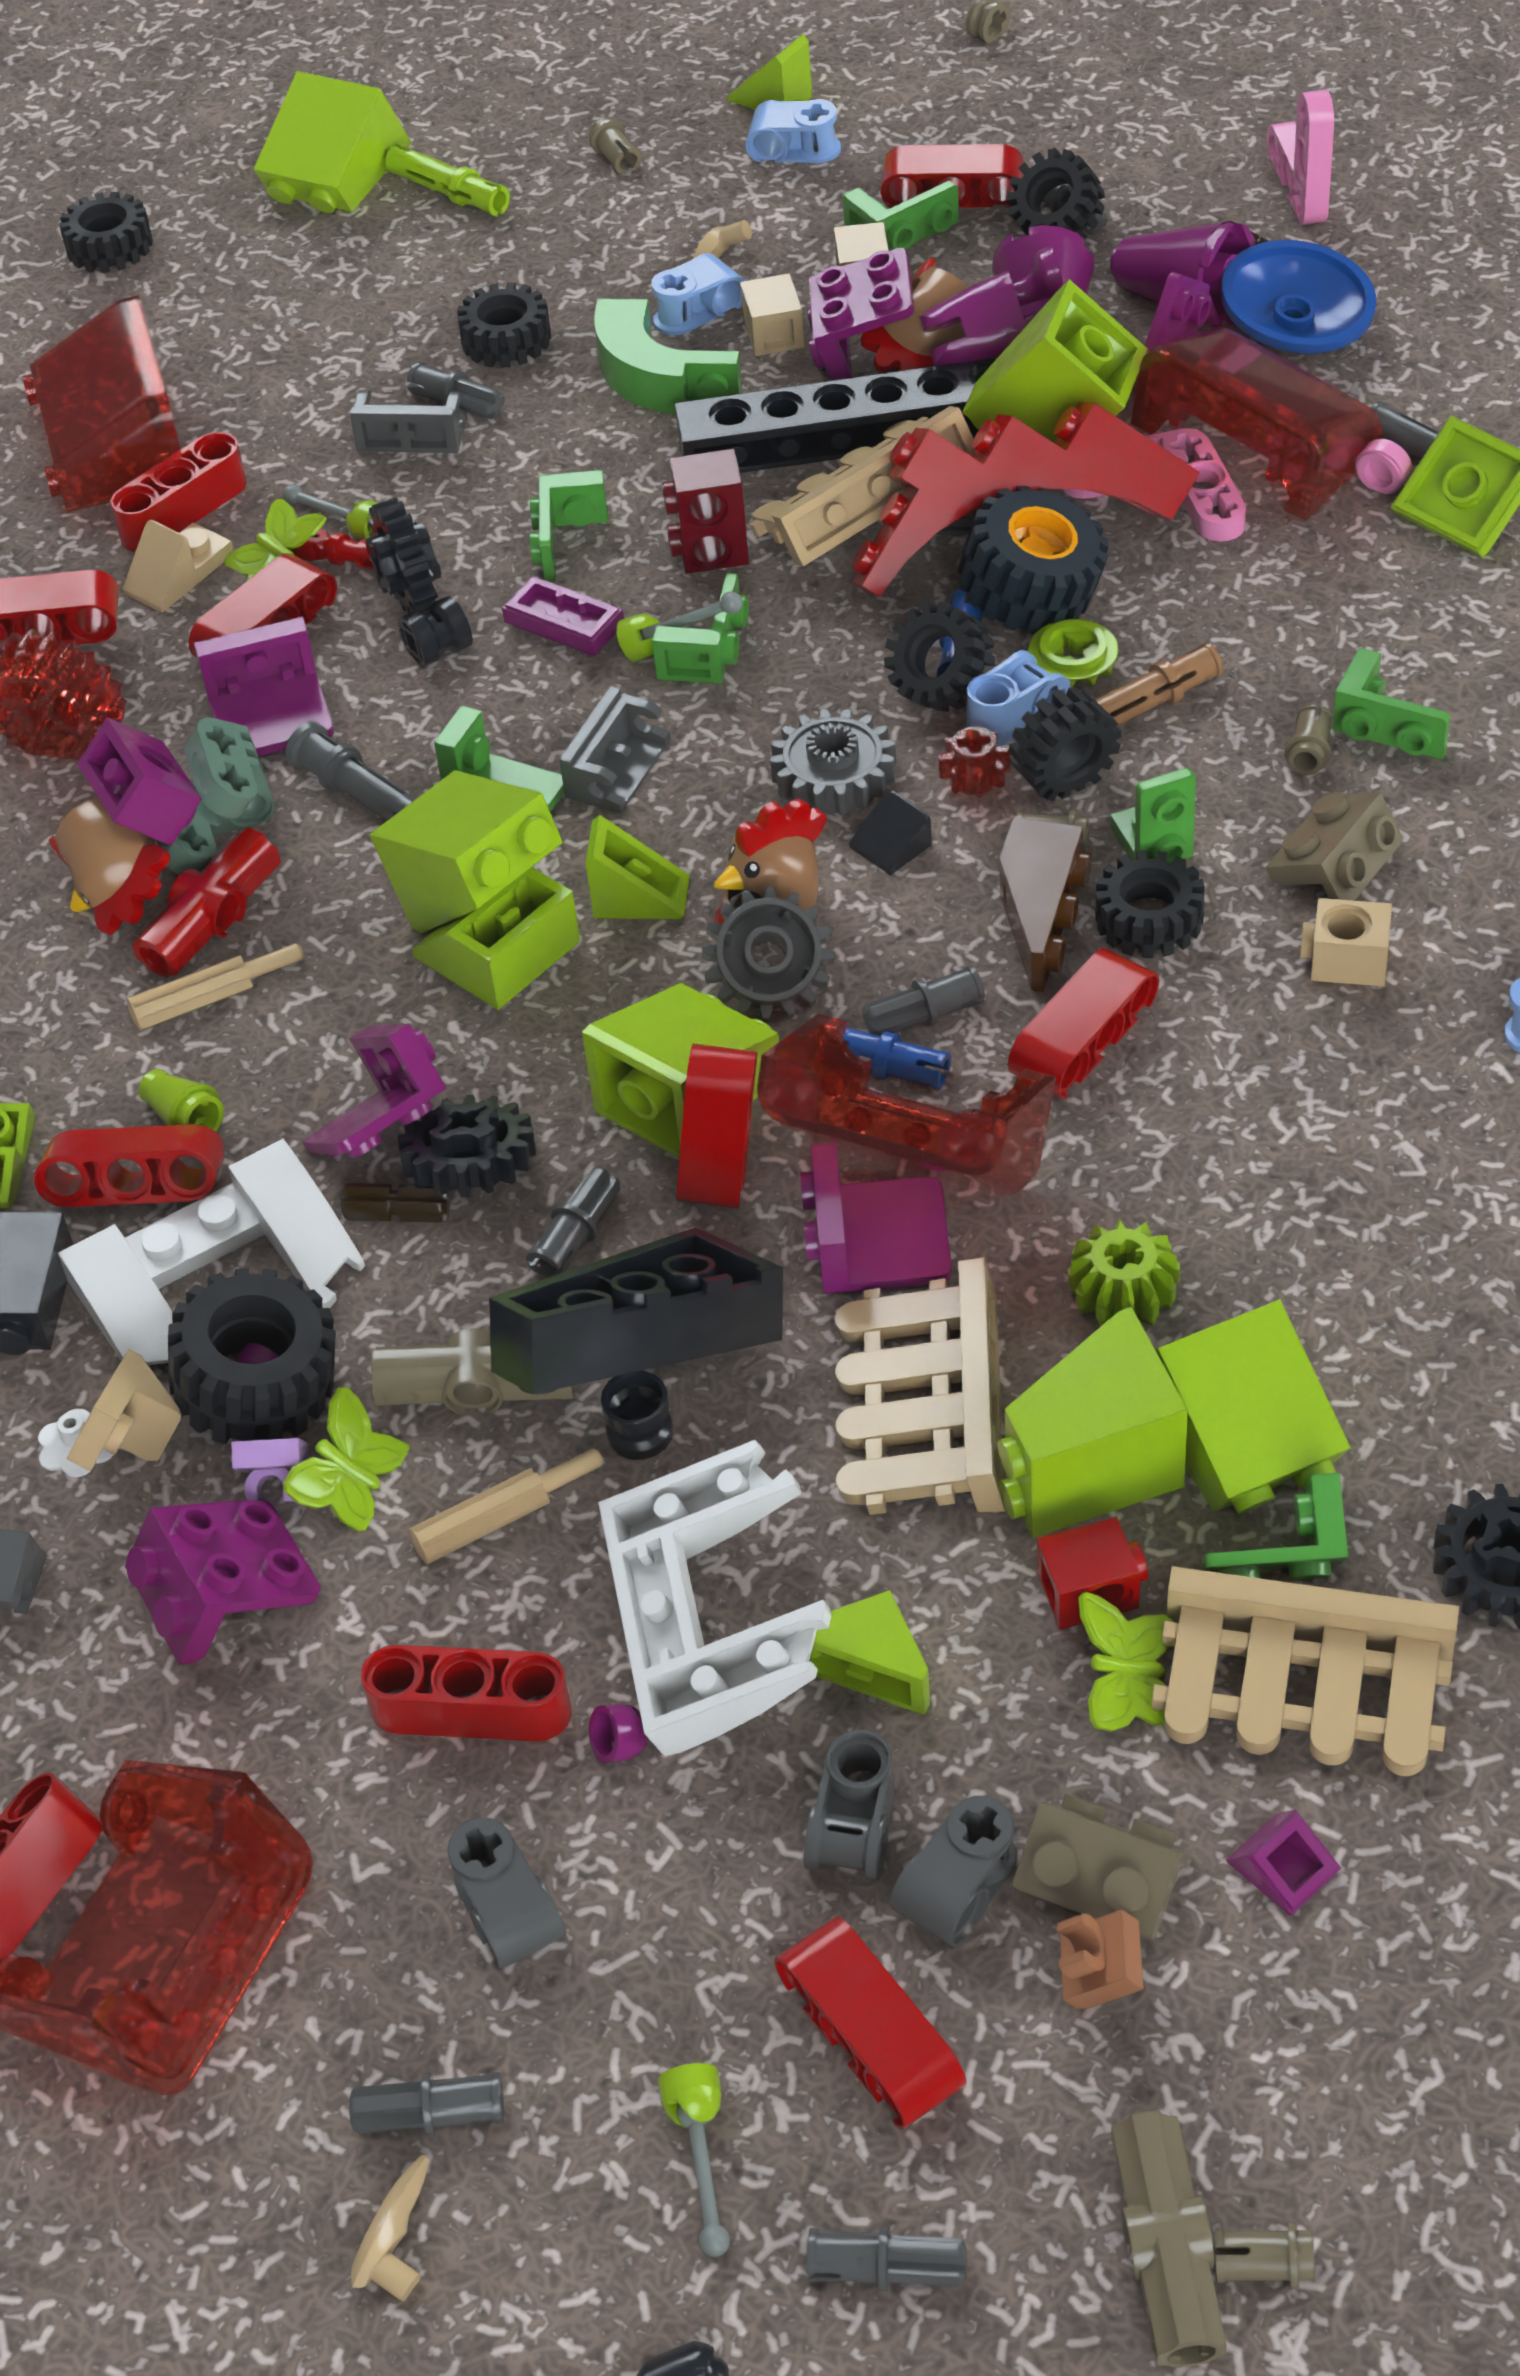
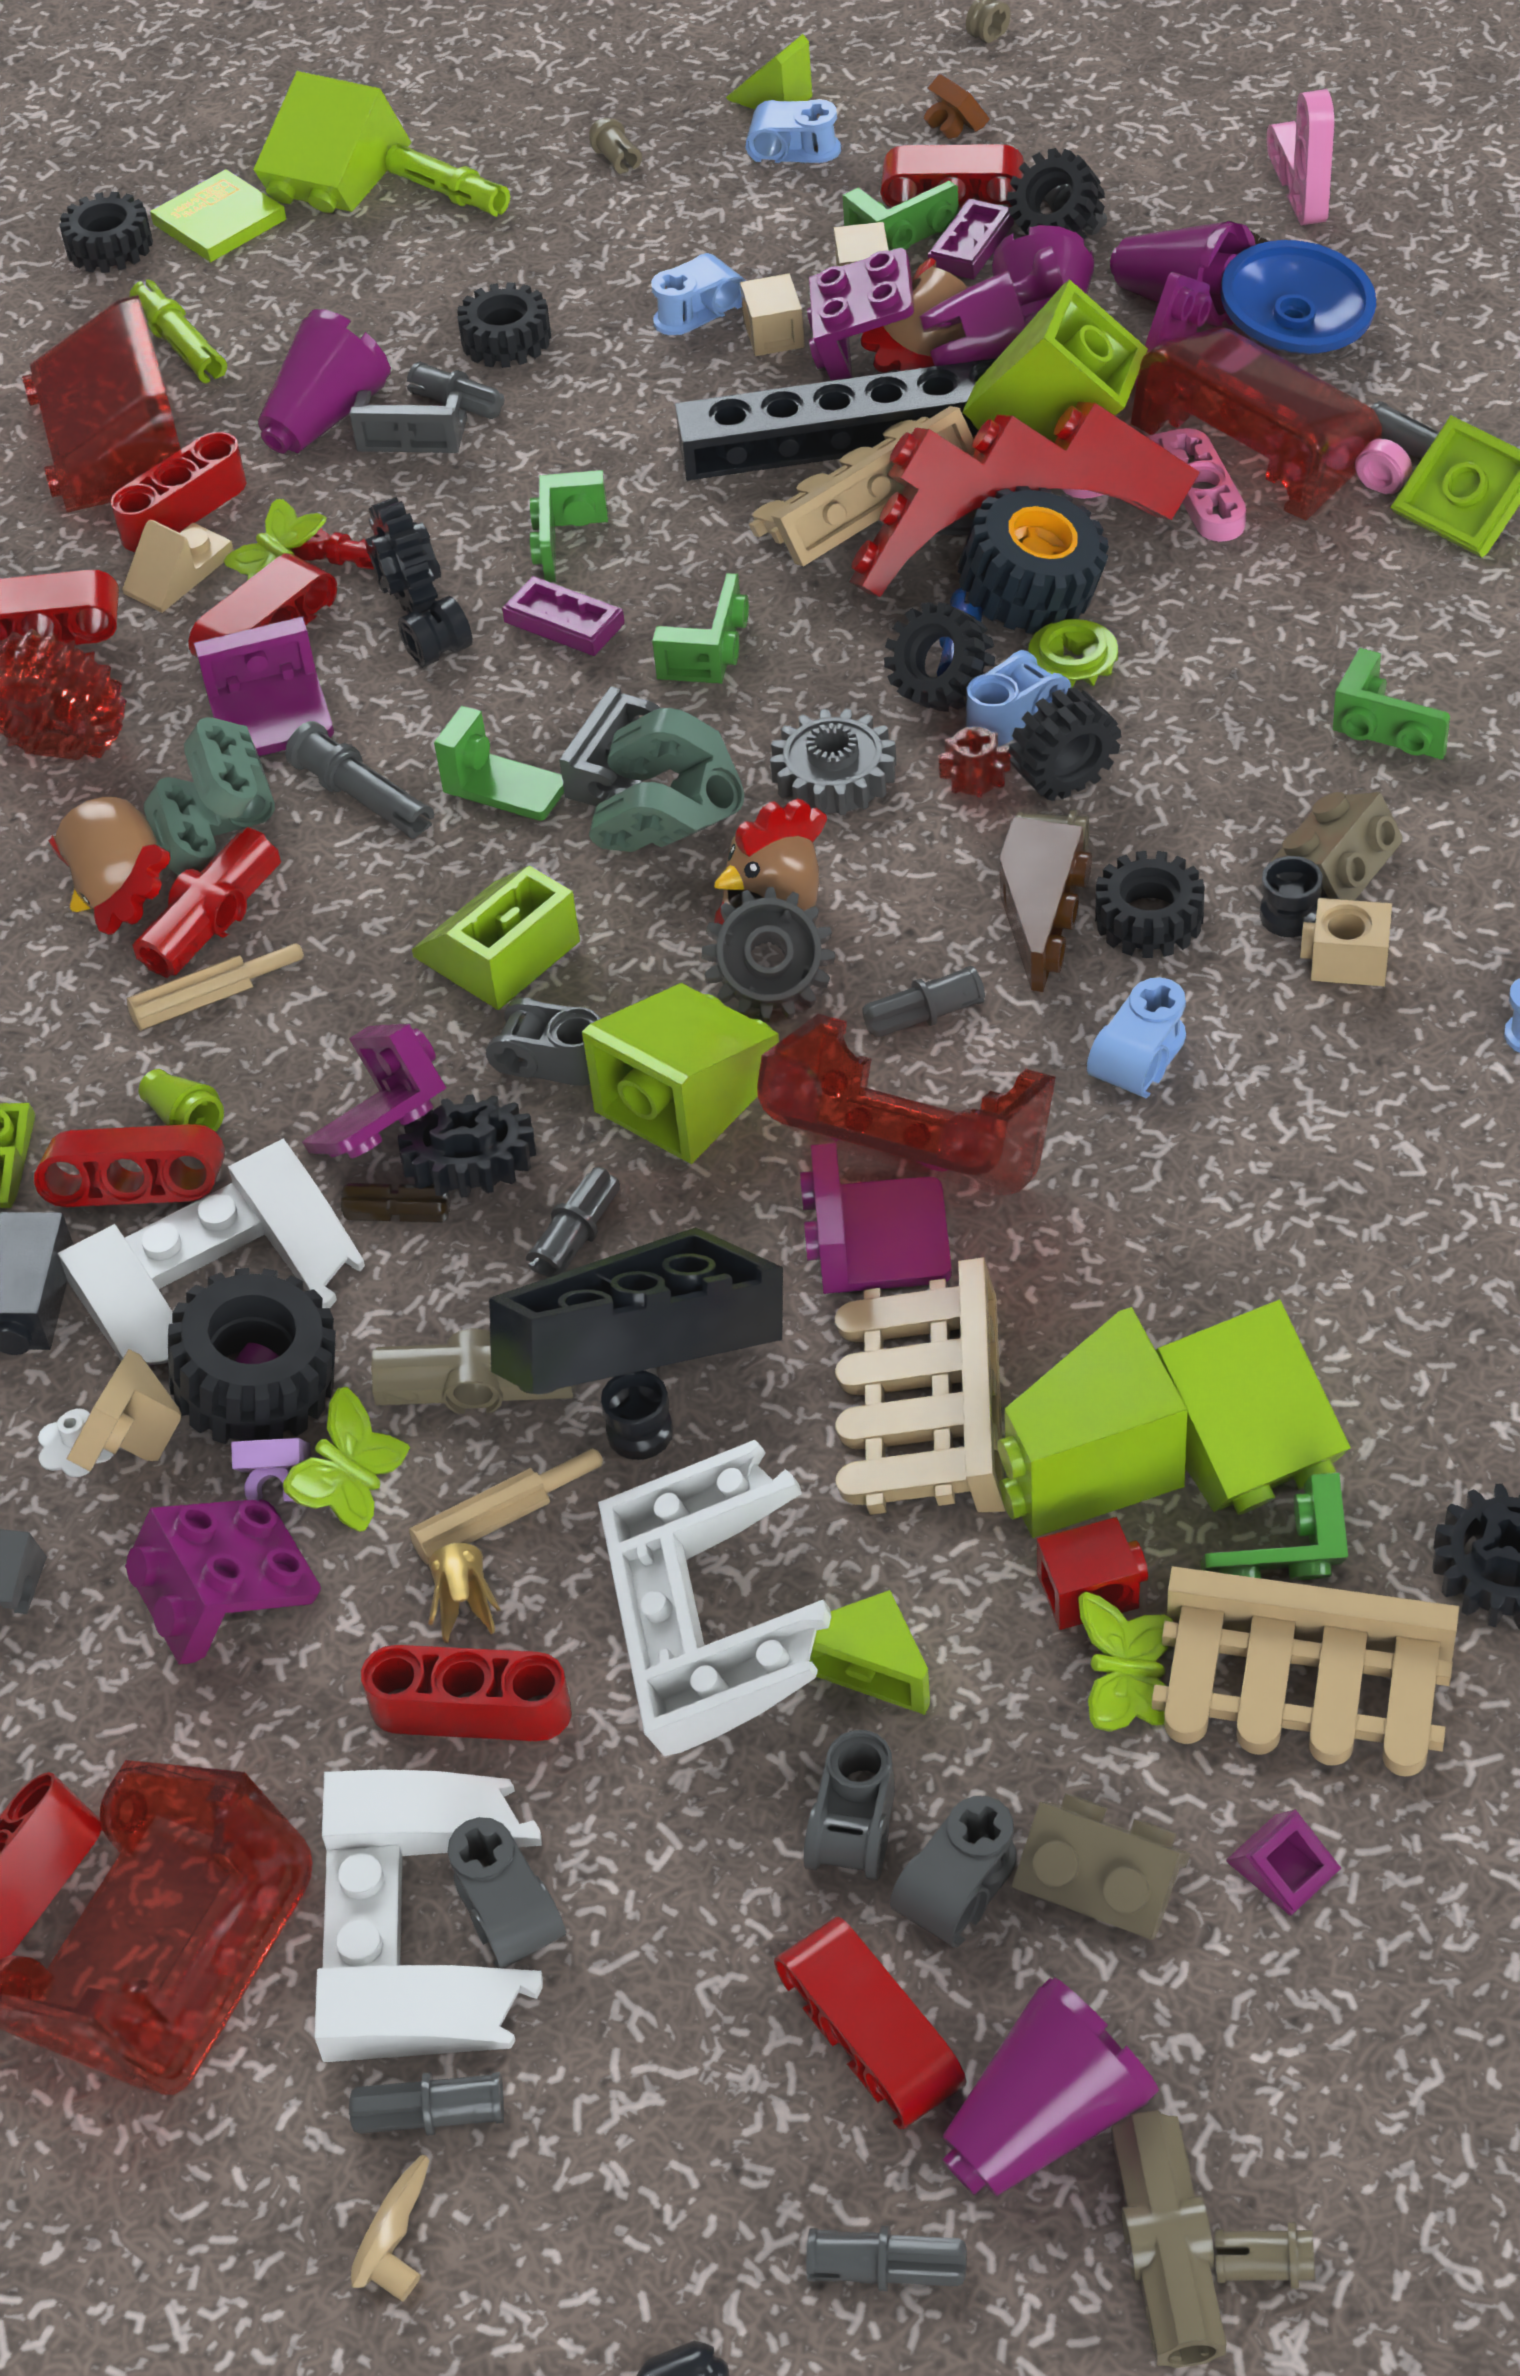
magenta brick [77,717,202,846] -> none
hinge [283,484,379,541] -> none
lime slope [369,770,563,934] -> none
lime slope [585,815,690,919] -> none
magenta hinge [588,1703,649,1763] -> none
bright green arch [594,299,743,414] -> none
hinge [617,592,743,662] -> none
hinge [657,2063,730,2257] -> none
dark red brick [662,449,749,574] -> none
red beam [676,1043,757,1209] -> none
tan bar [692,220,752,260] -> none
blue pin [822,1023,952,1090] -> none
black slope [849,790,932,876] -> none
beam [1007,948,1160,1100] -> none
nougat tile [1057,1909,1144,2009] -> none
lime gear [1068,1218,1180,1327] -> none
medium nougat pin [1096,643,1223,727] -> none
bright green bracket [1110,767,1196,863] -> none
dark tan pin [1284,704,1334,775] -> none
none -> lime pin [129,279,227,384]
none -> tile [150,169,287,263]
none -> magenta cone [258,309,391,454]
none -> white wedge [315,1770,543,2062]
none -> pearl gold piece [428,1543,501,1643]
none -> dark grey piece [486,998,600,1086]
none -> sand green piece [589,708,744,852]
none -> dark orange tile [923,73,990,139]
none -> magenta plate [928,199,1014,280]
none -> magenta cone [942,1977,1159,2196]
none -> light blue piece [1087,977,1186,1098]
none -> black wheel [1260,856,1323,938]

